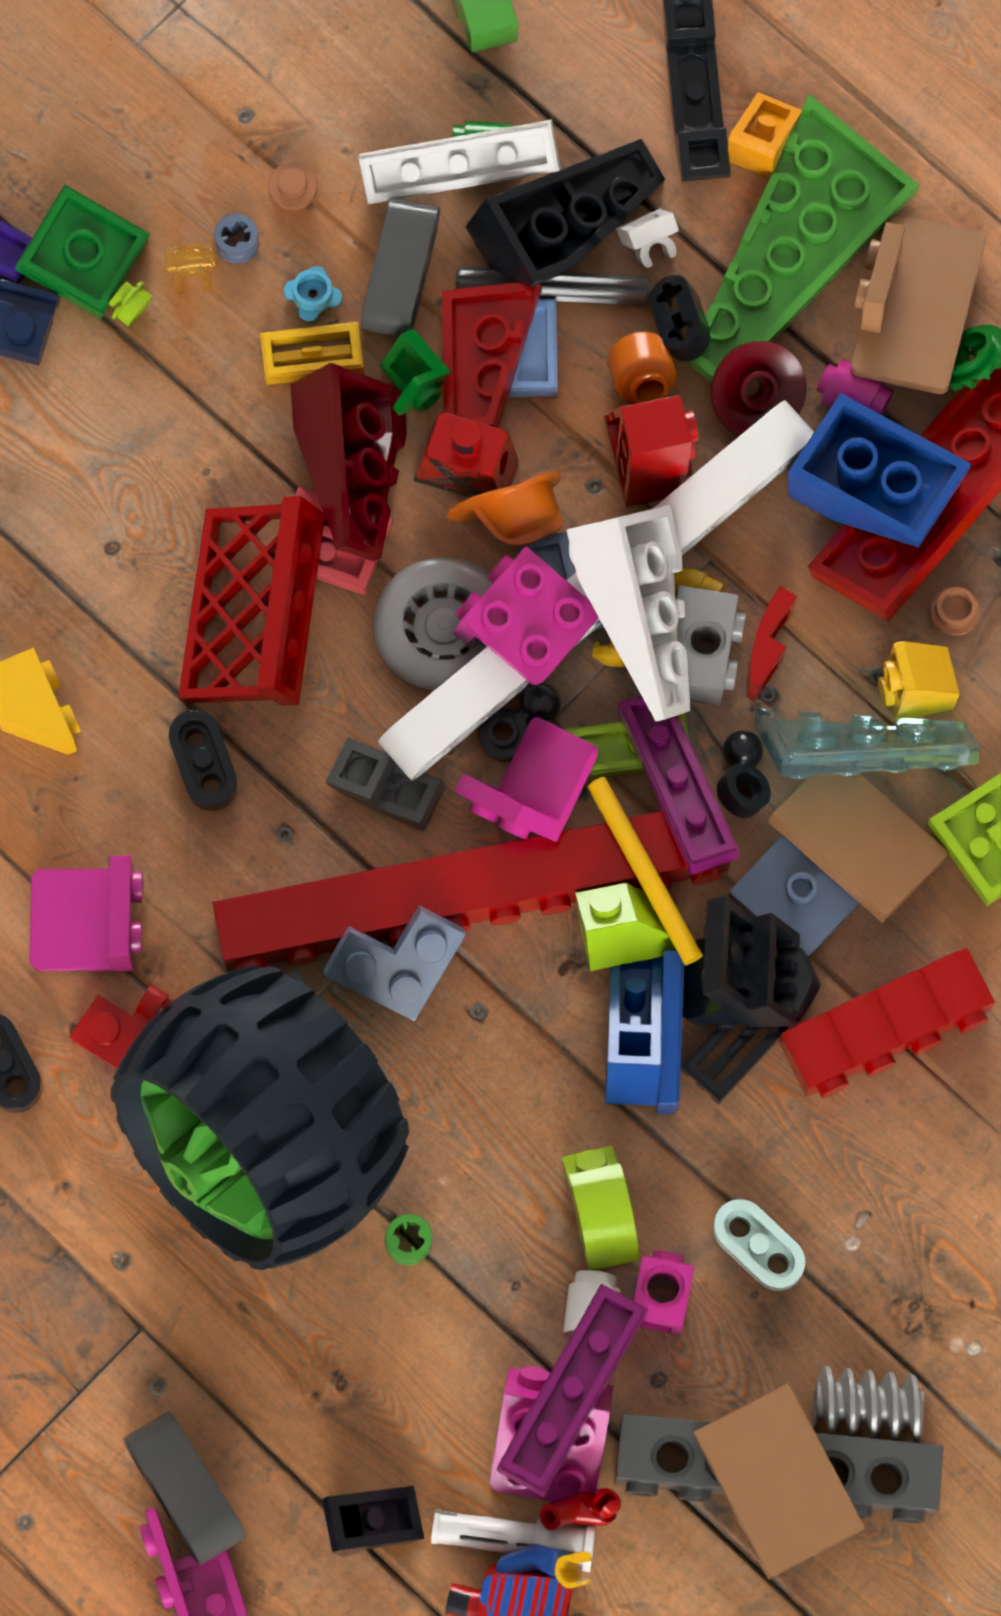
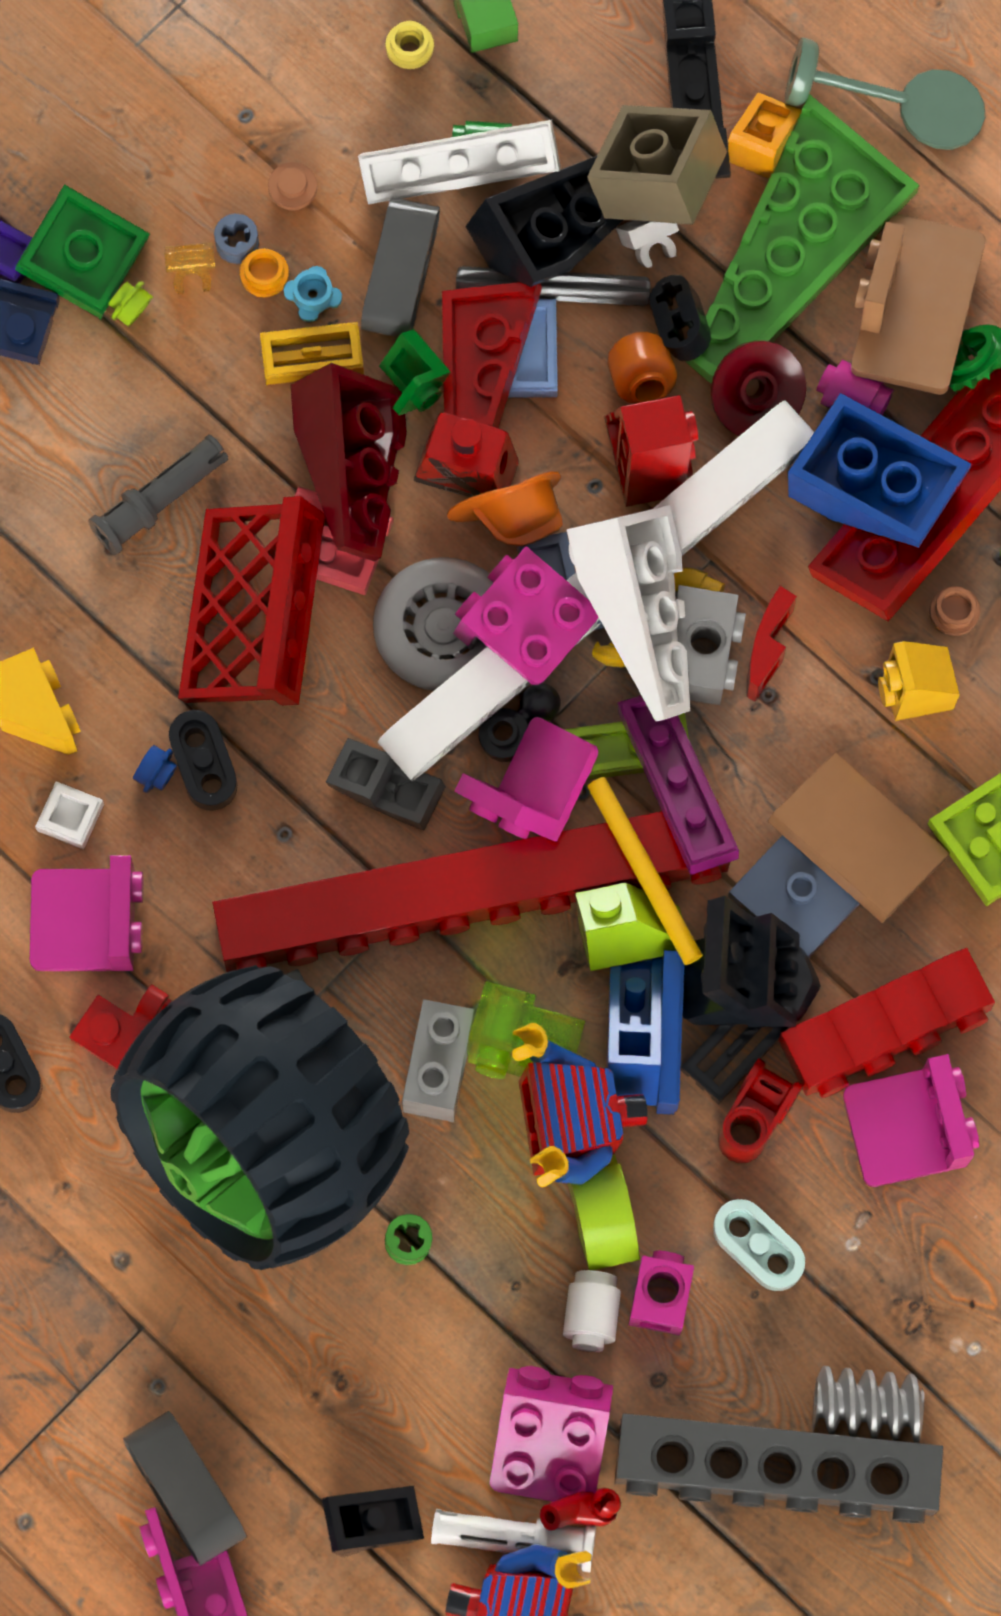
sand blue plate [323,905,466,1021] -> none
magenta tile [497,1284,648,1497] -> none
medium nougat tile [693,1383,865,1580] -> none
black plate [717,730,771,818] -> none
clear light blue wing [755,708,980,779] -> none
none -> white tile [35,781,104,850]
none -> dark grey pin [88,435,229,555]
none -> blue plate [133,745,178,793]
none -> light orange plate [240,248,289,297]
none -> light yellow plate [386,21,434,69]
none -> light grey brick [402,999,474,1122]
none -> clear neon green brick [468,981,586,1079]
none -> torso [512,1023,648,1187]
none -> dark tan brick [587,105,727,225]
none -> red piece [718,1058,804,1163]
none -> sand green piece [784,37,985,150]
none -> dark pink bracket [843,1054,979,1187]

